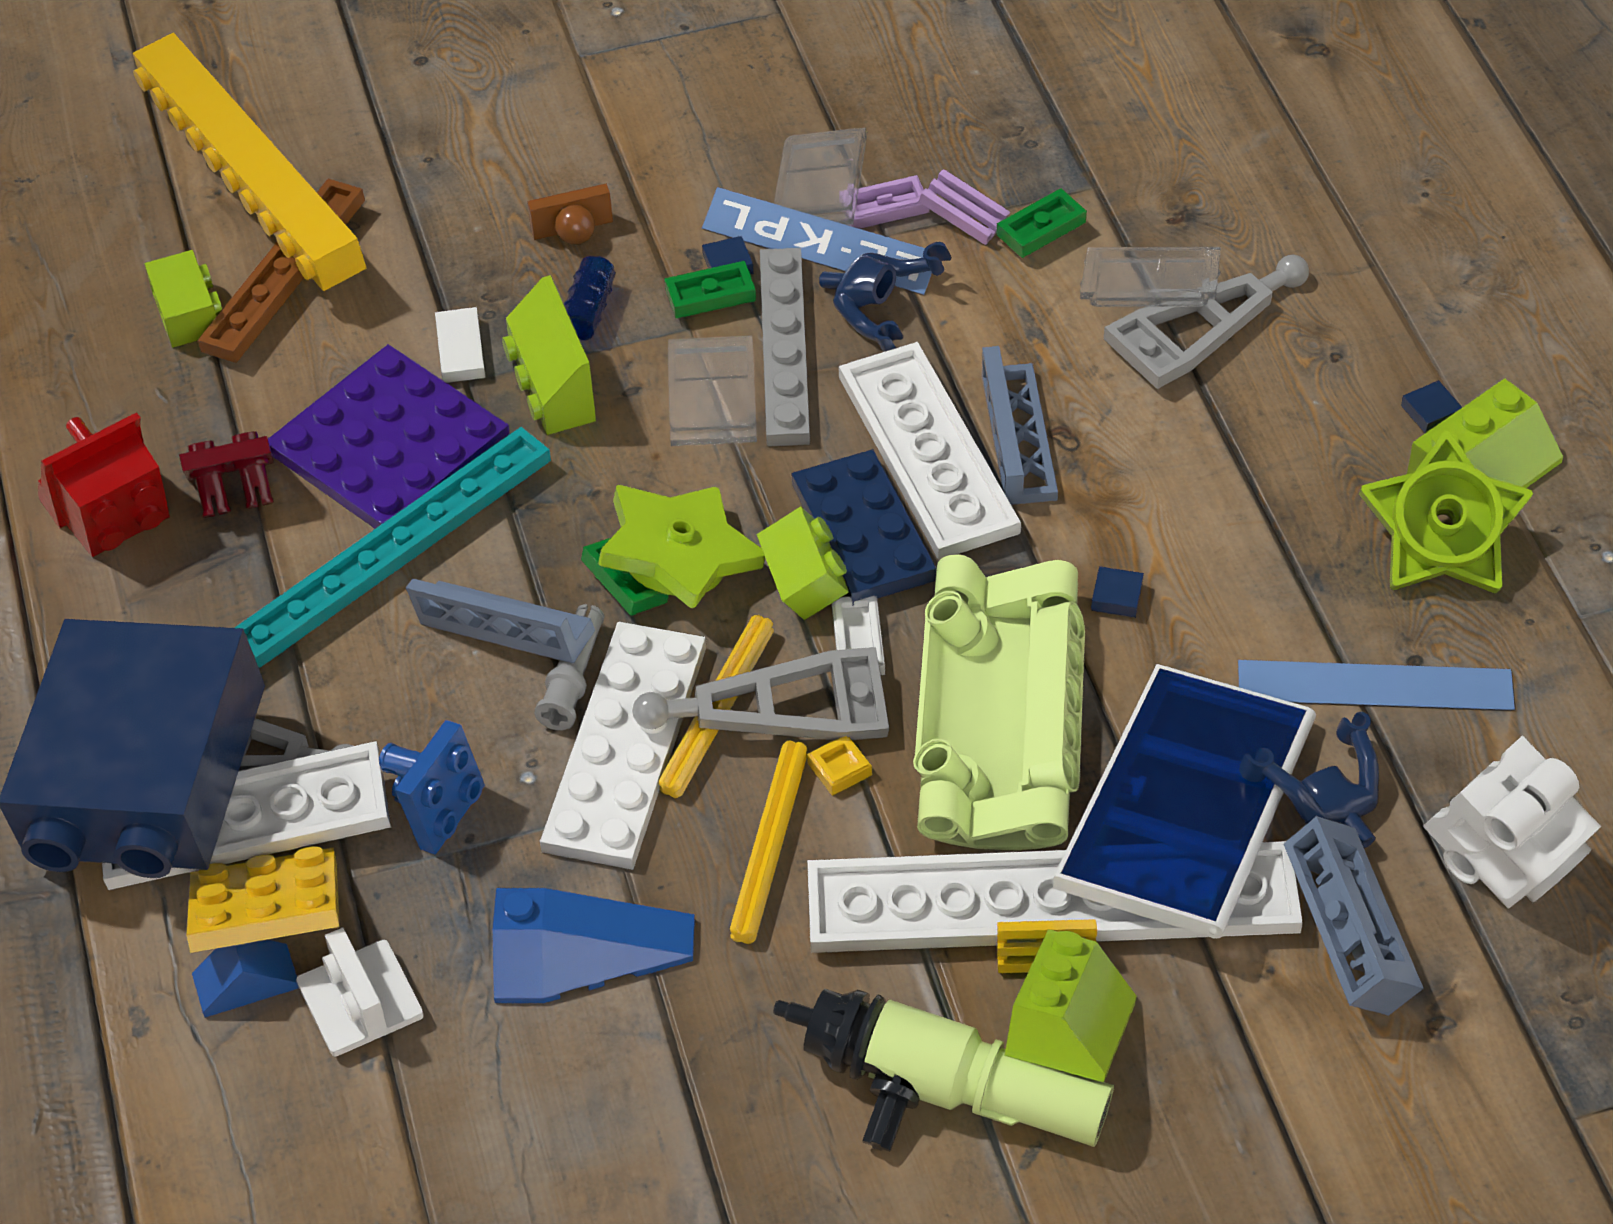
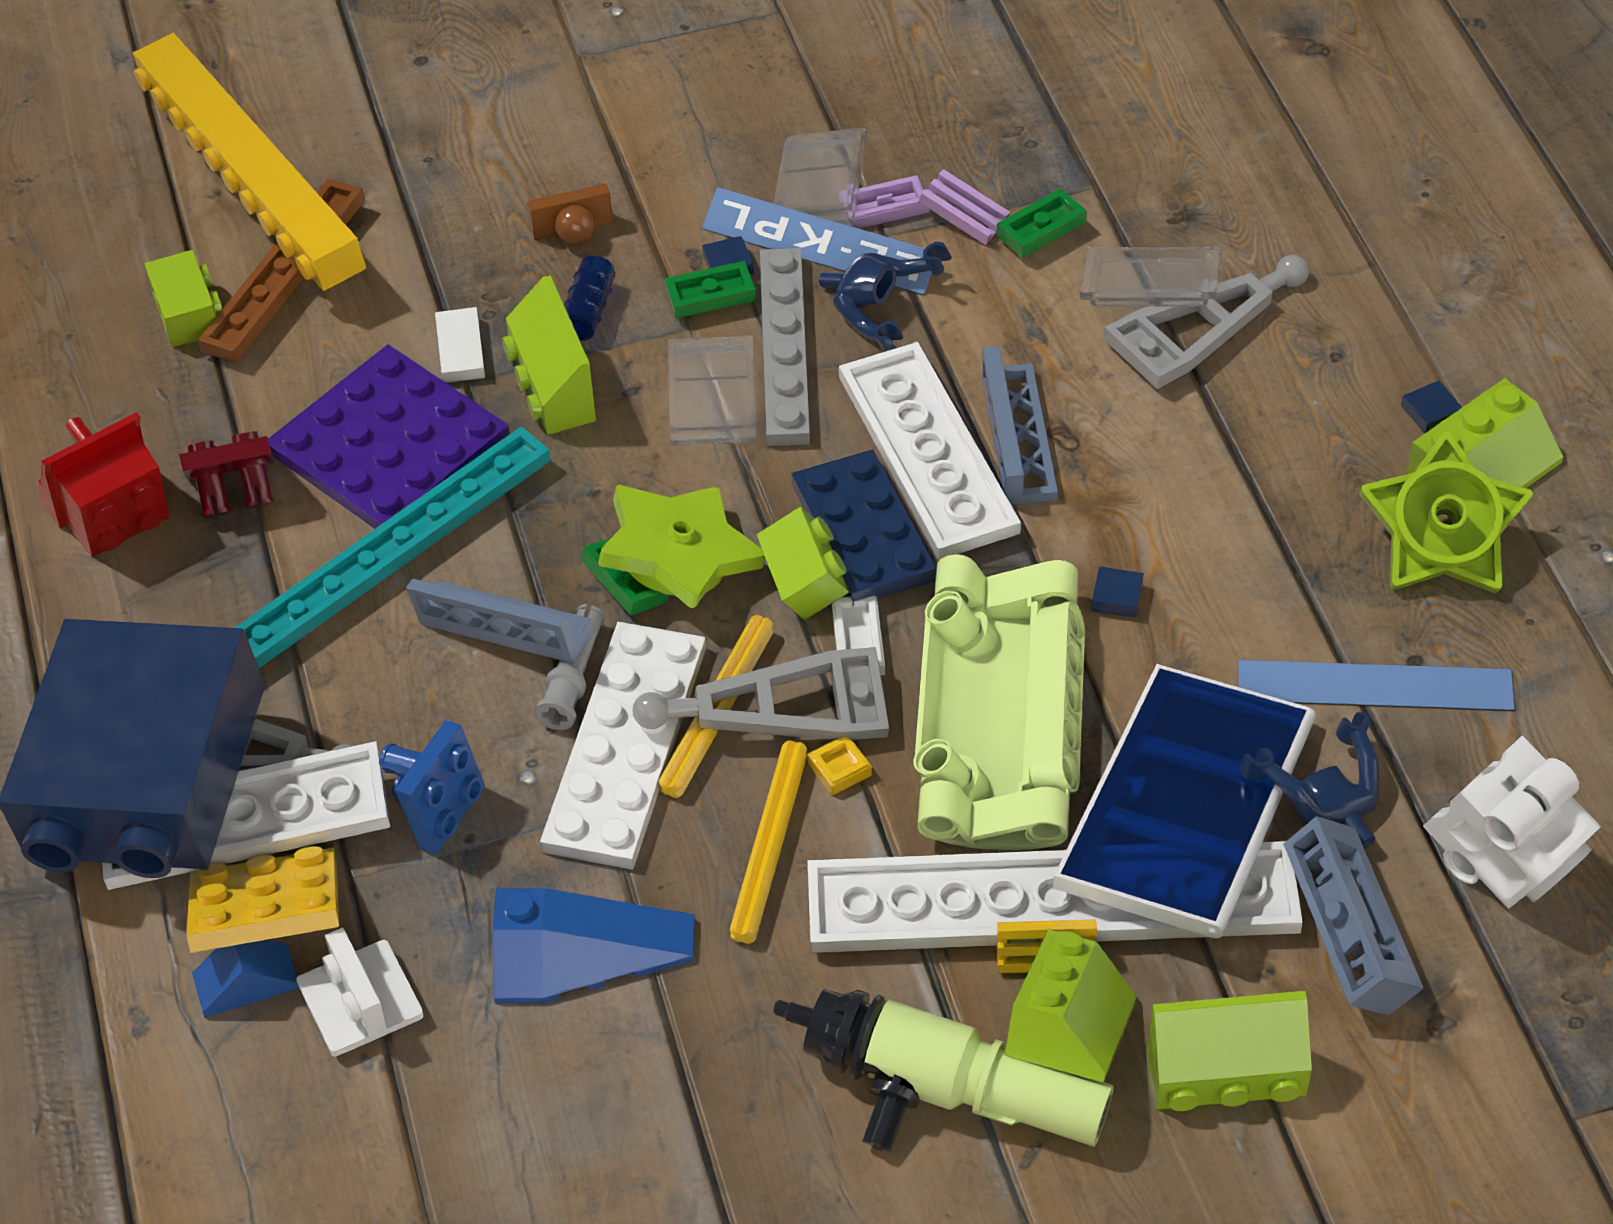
none -> lime slope [1147,991,1312,1111]

